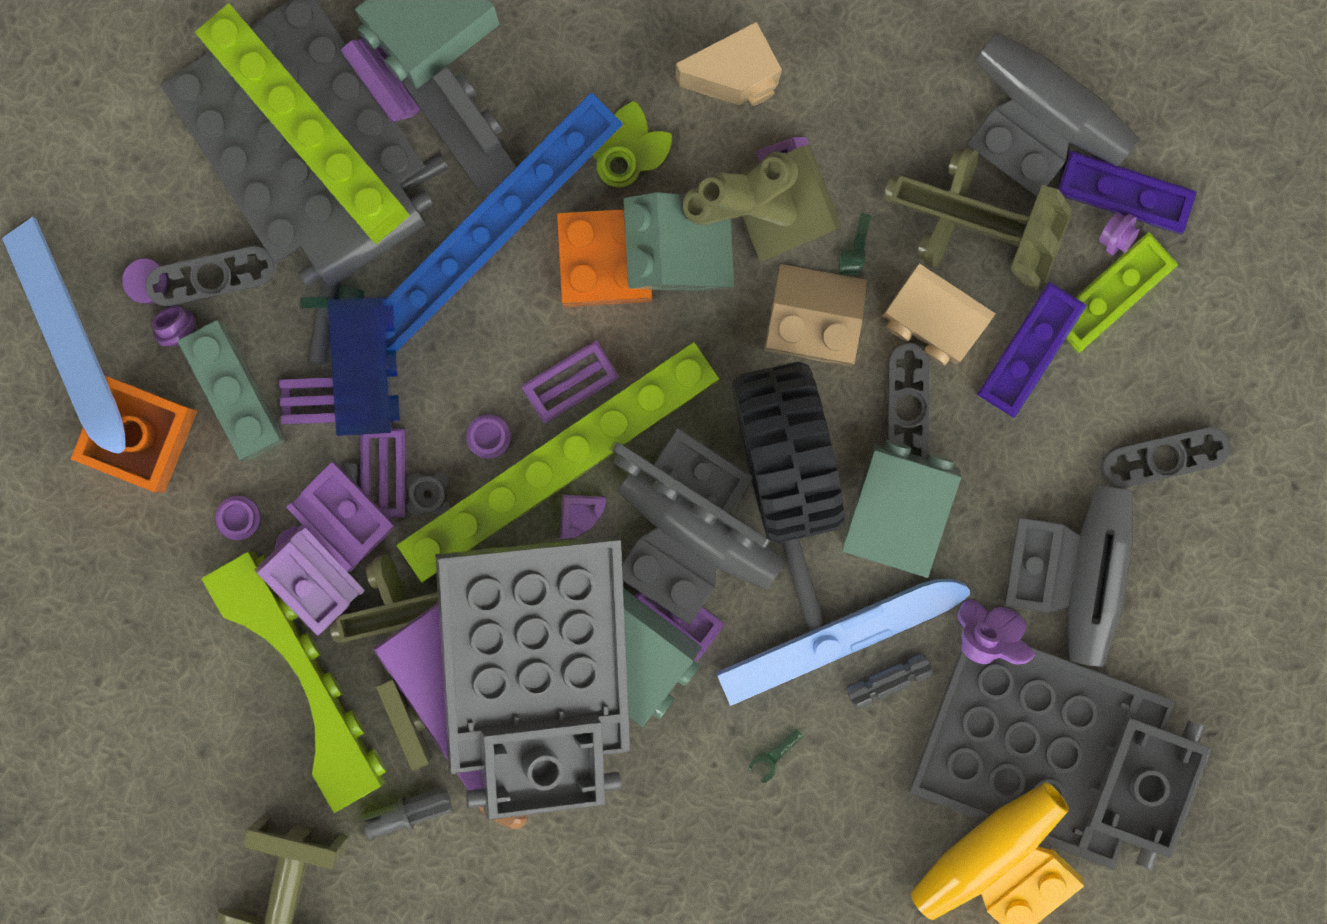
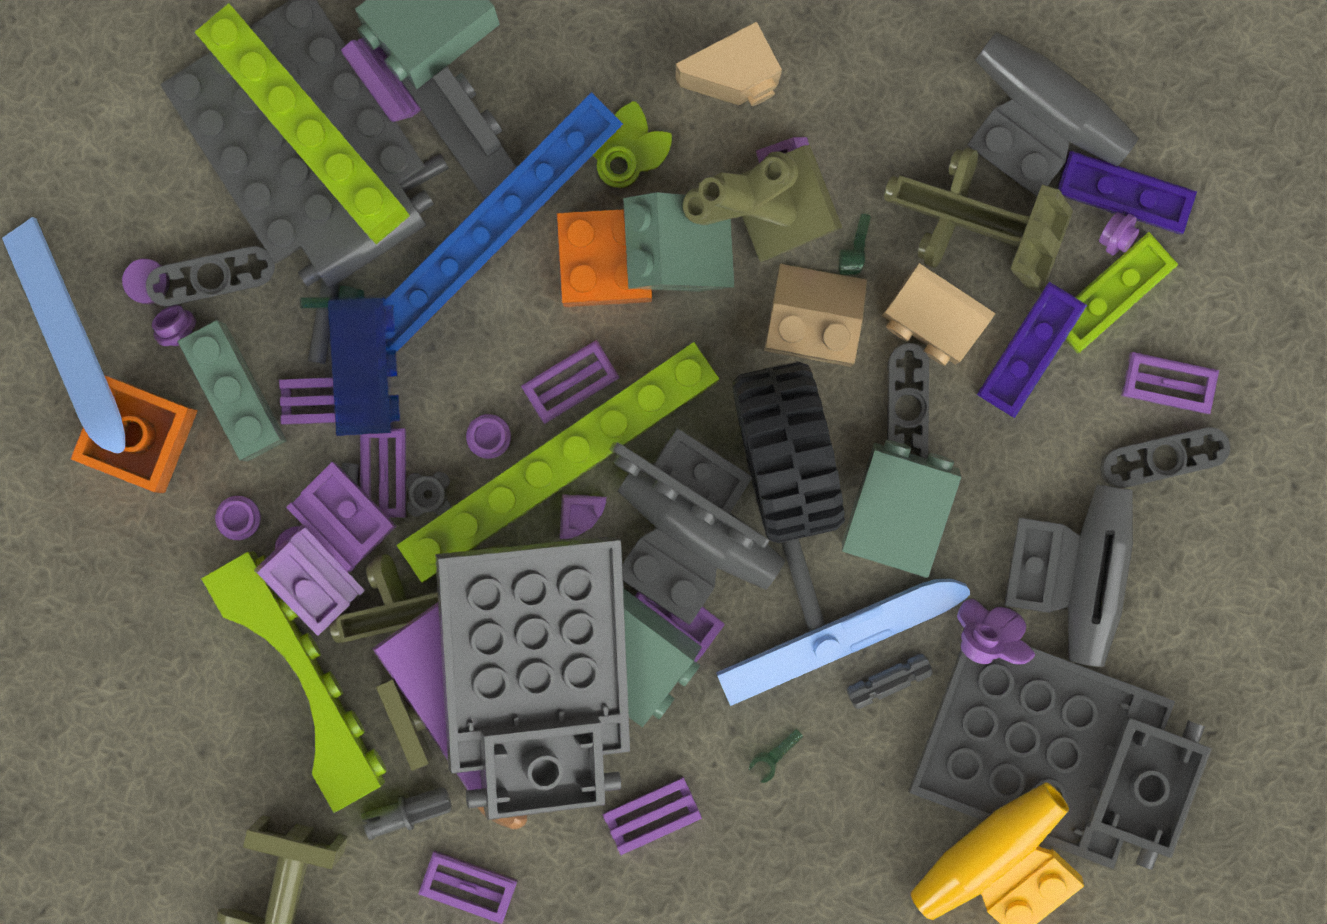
none -> medium lavender tile [418,850,518,924]
none -> medium lavender tile [602,776,702,855]
none -> medium lavender tile [1121,352,1219,414]

